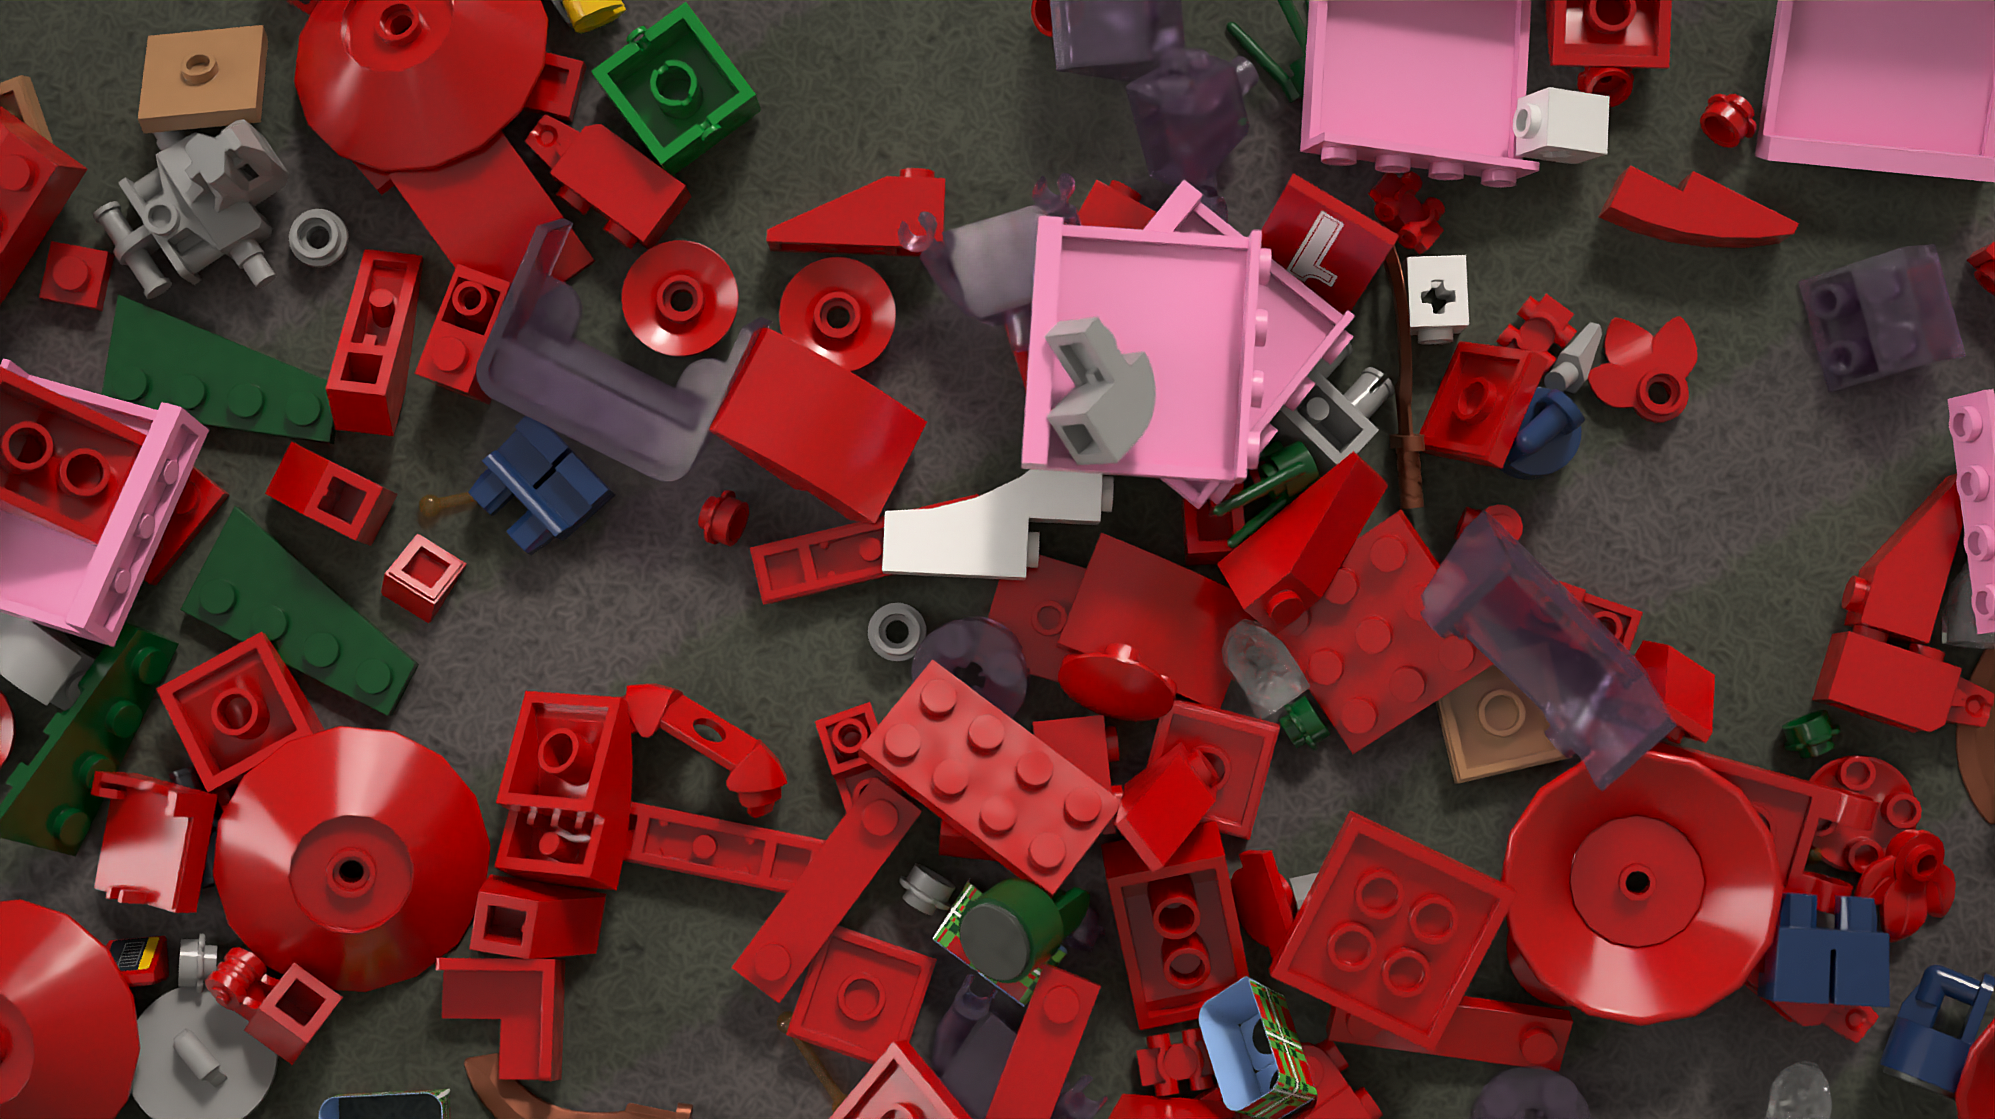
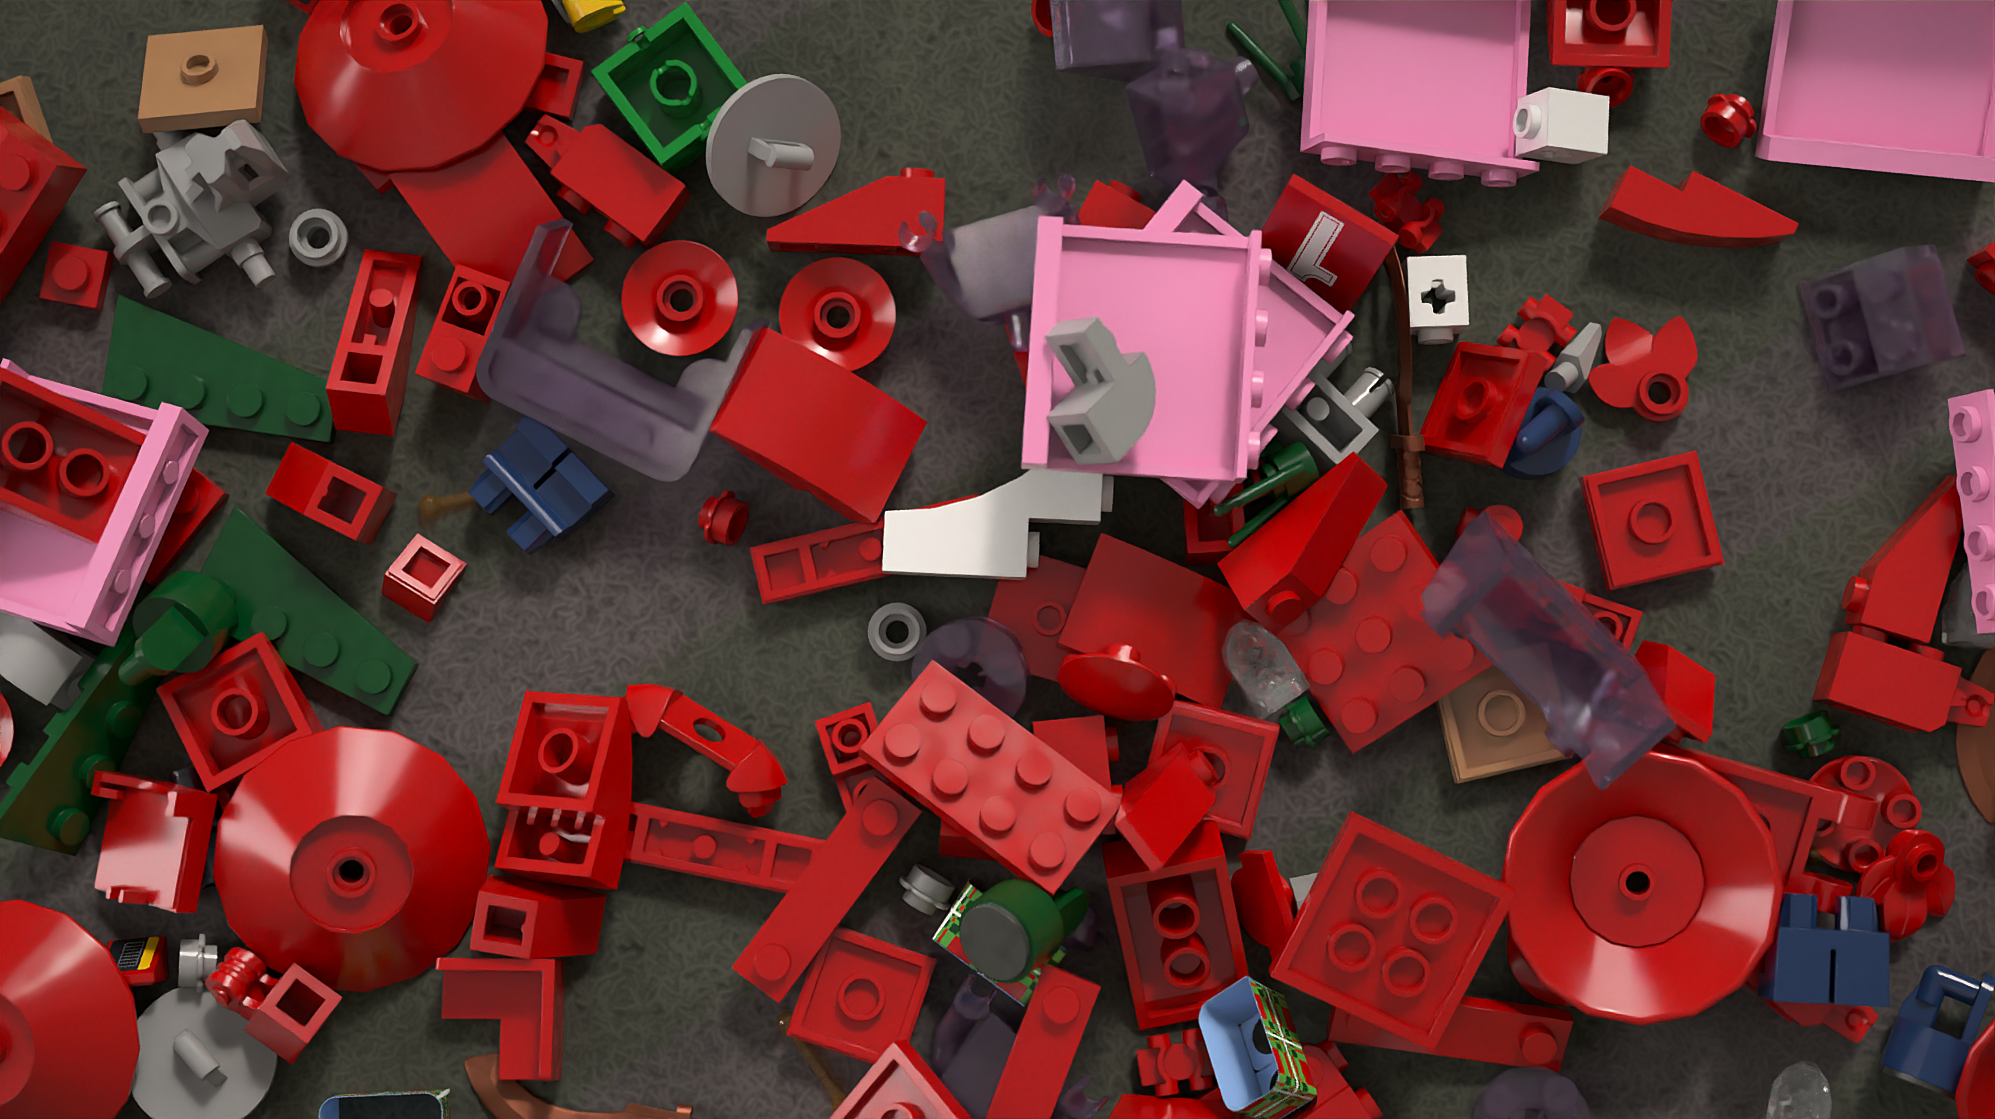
none -> dark green piece [118,571,239,686]
none -> light grey shield [705,74,841,217]
none -> red plate [1579,451,1725,592]

